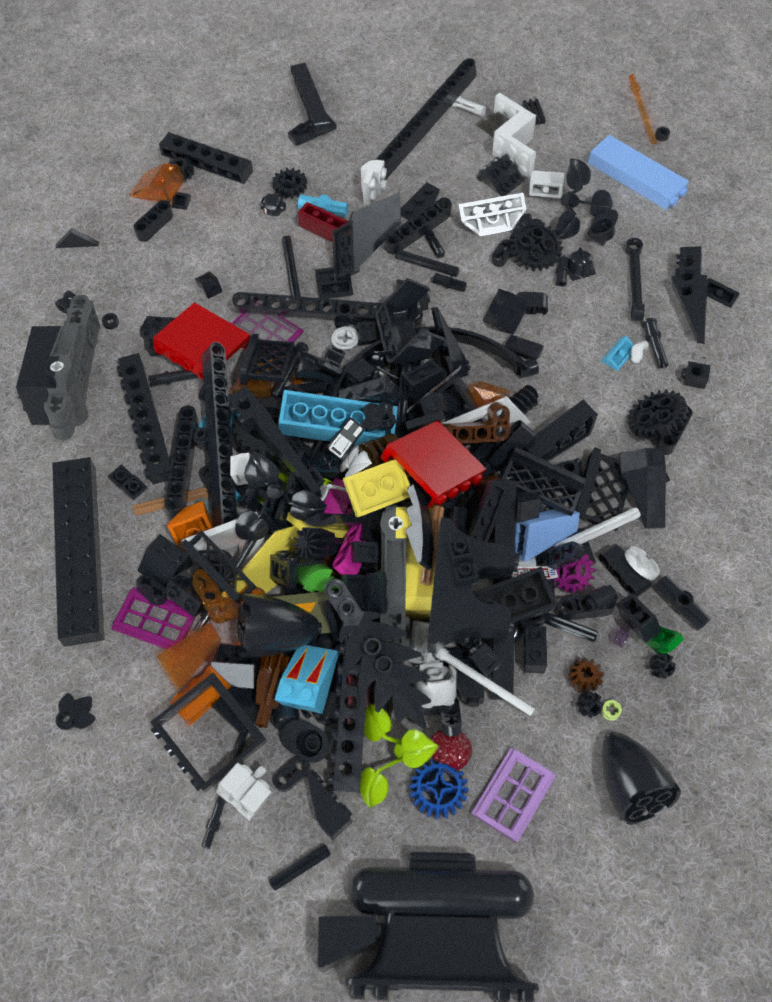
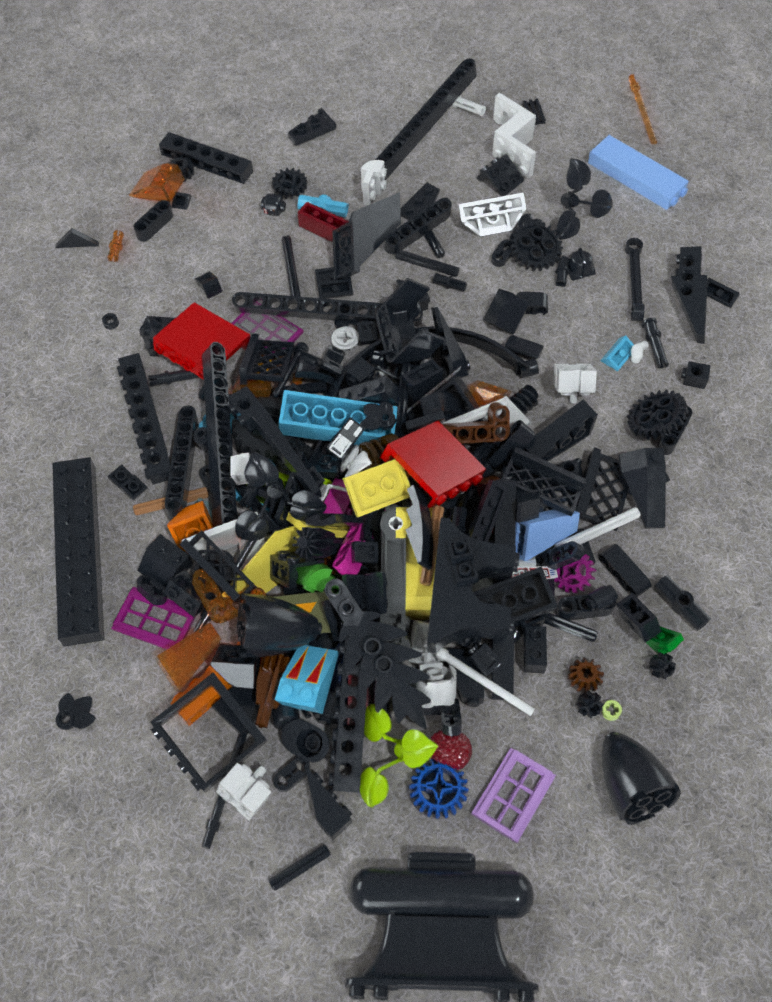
dark grey piece [16,294,100,440] -> none
black wheel [55,290,76,314] -> none
black beam [290,62,331,134] -> none
black slope [317,916,381,972] -> none
clear smoke slope [475,112,509,138] -> none
white brick [529,170,565,198] -> none
black piece [587,209,619,246] -> none
clear purple bush [613,627,630,648] -> none
white tile [625,546,660,580] -> none
black bush [655,127,670,142] -> none
none -> clear orange pin [107,230,124,262]
none -> white brick [553,364,597,404]

